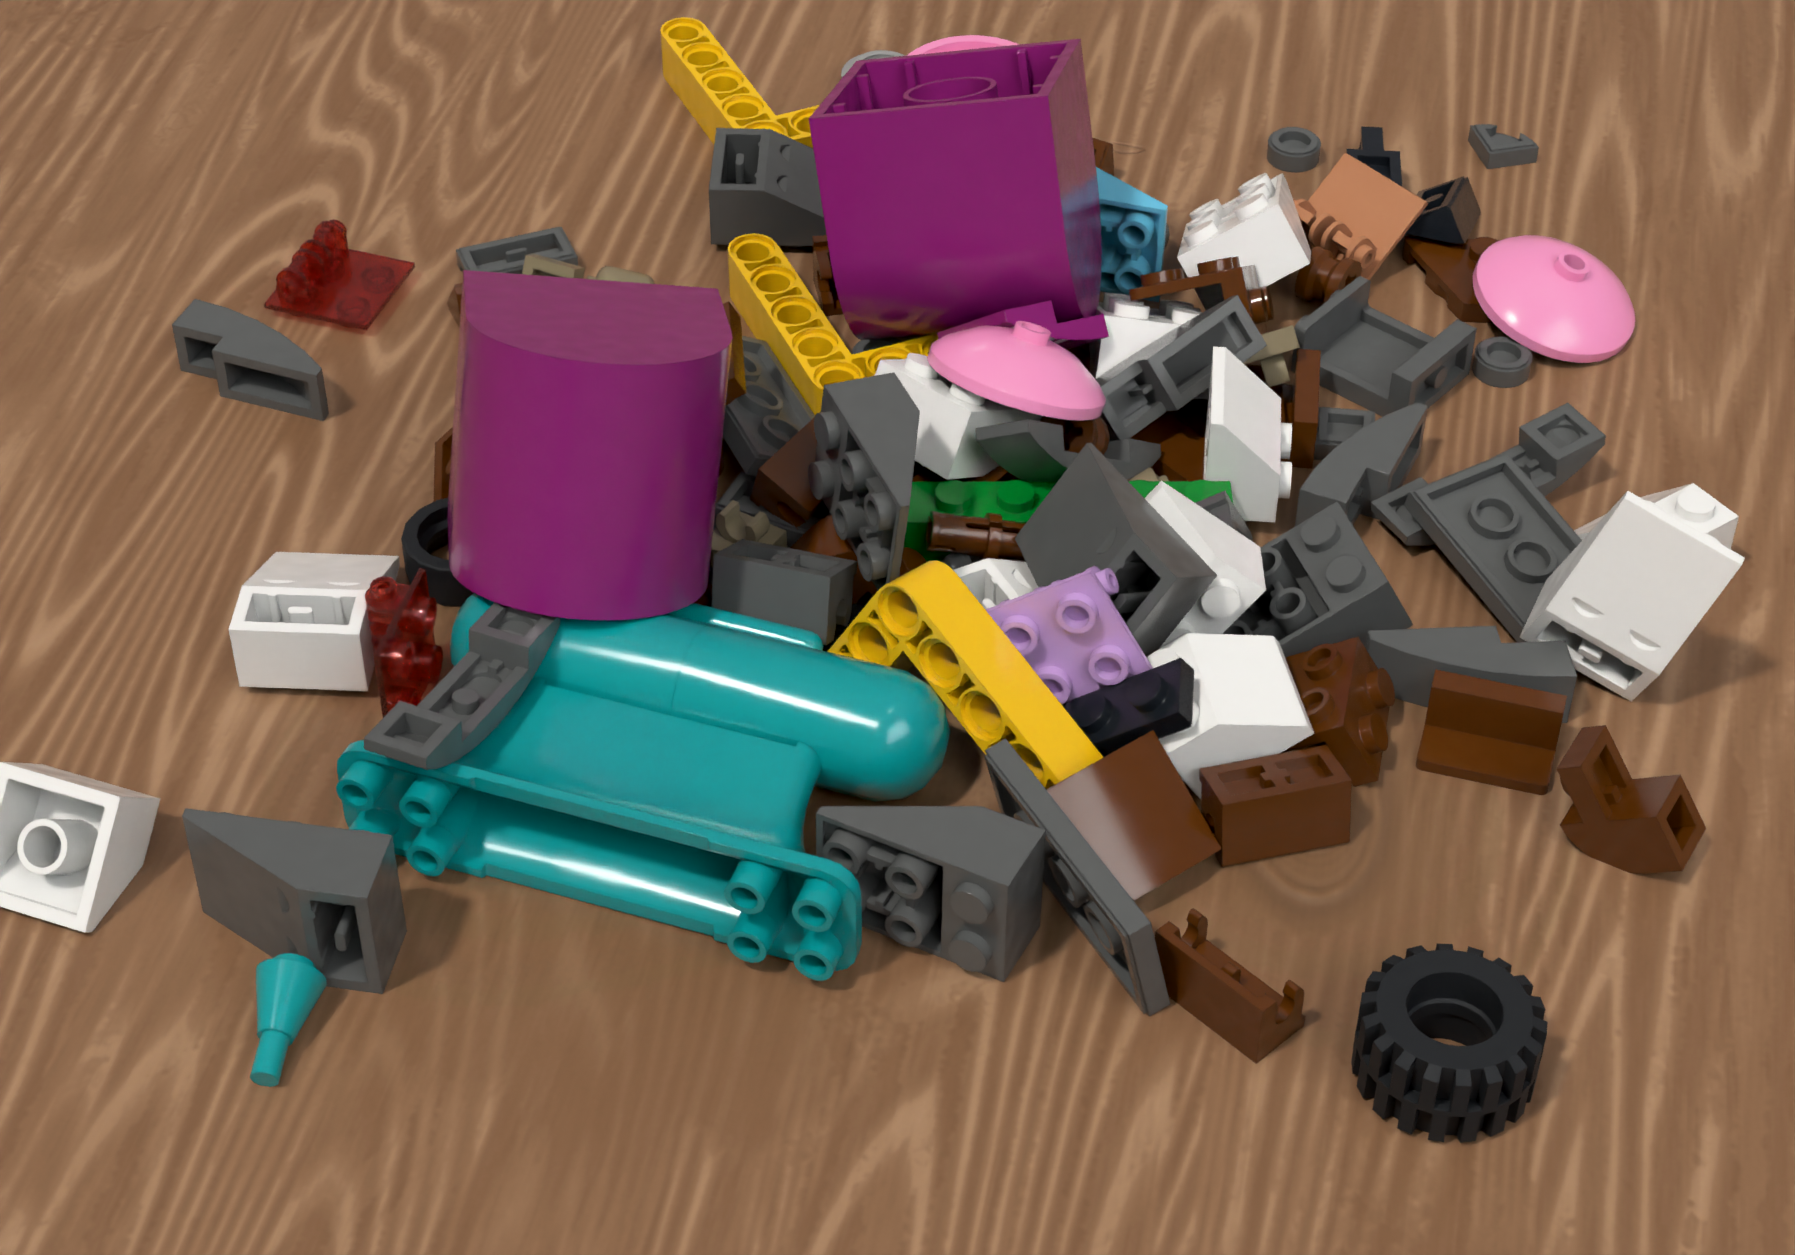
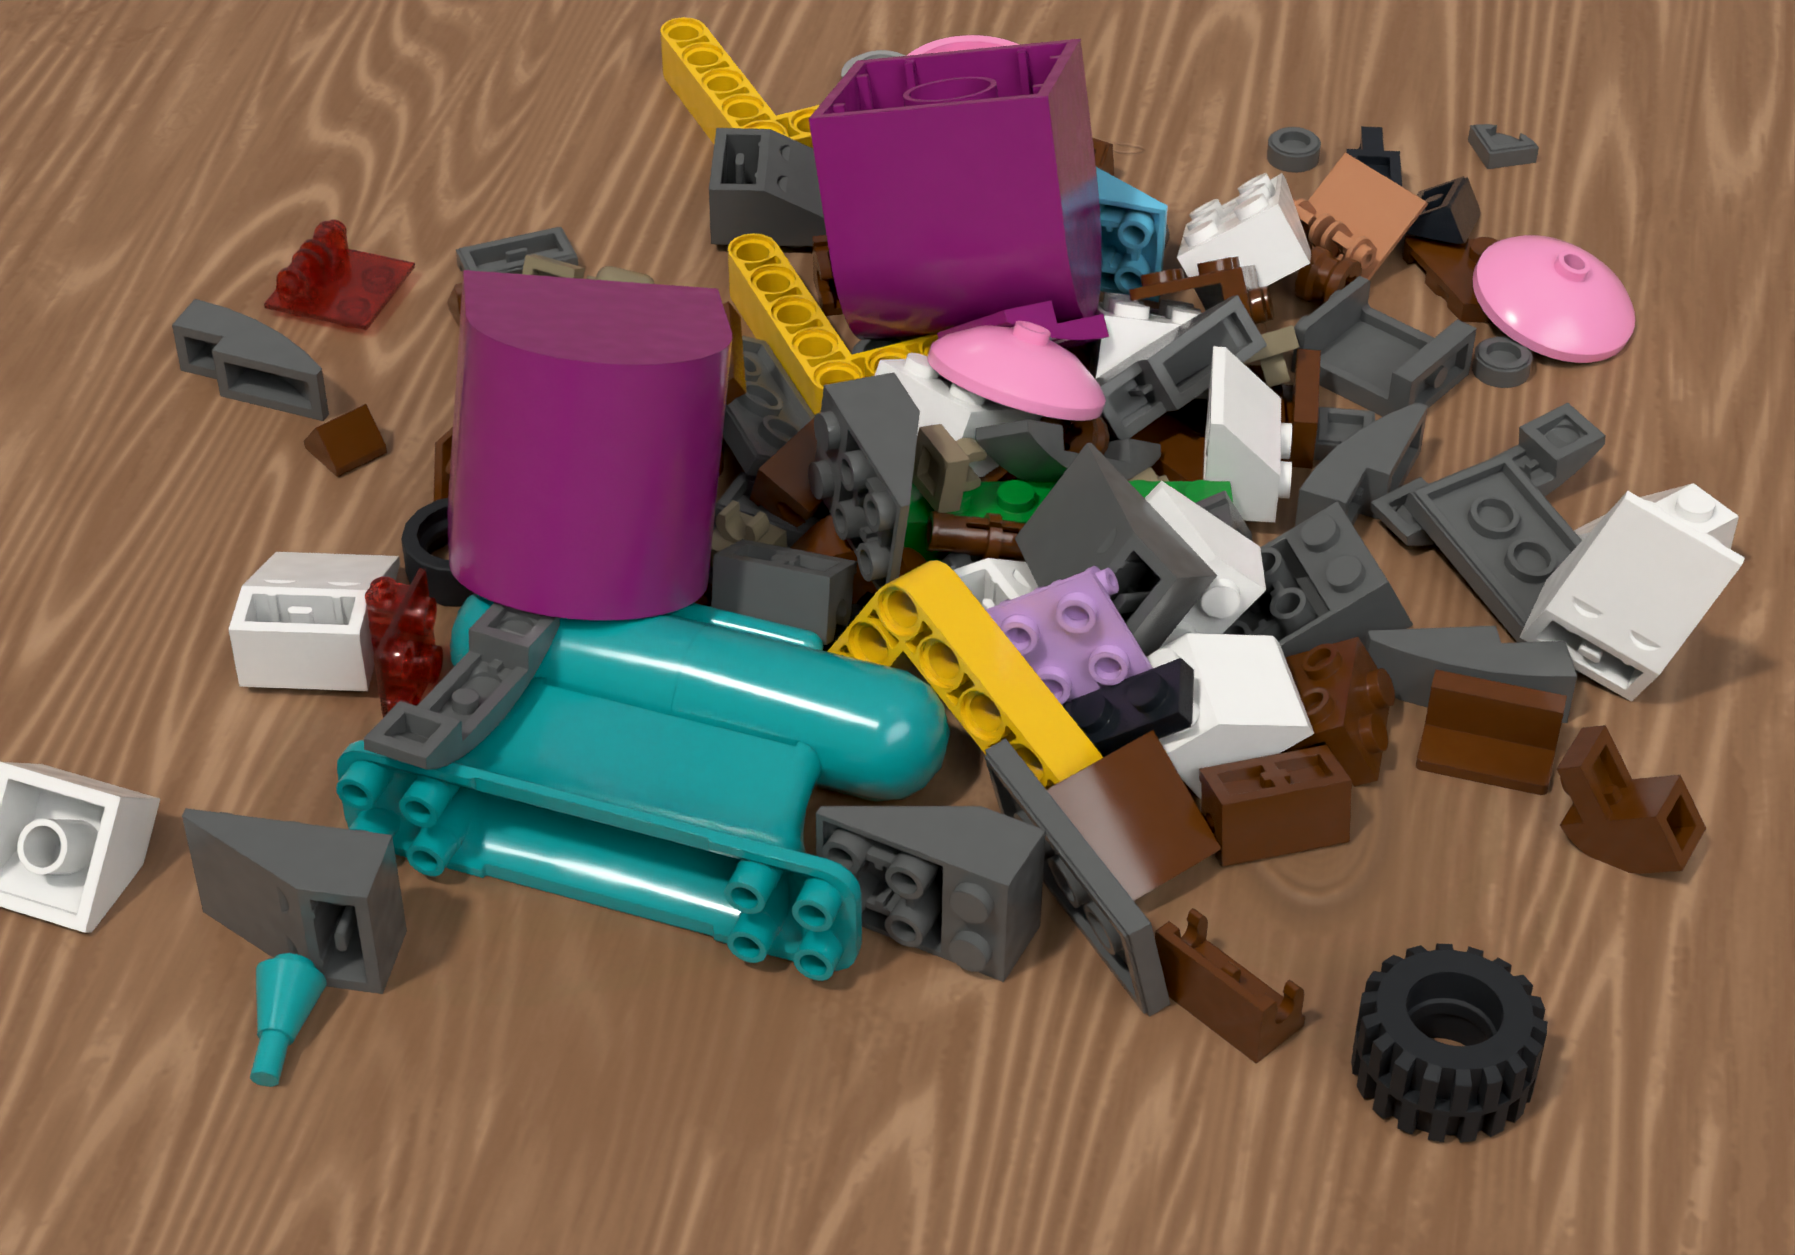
none -> reddish brown slope [304,404,387,477]
none -> dark tan tile [912,424,987,513]

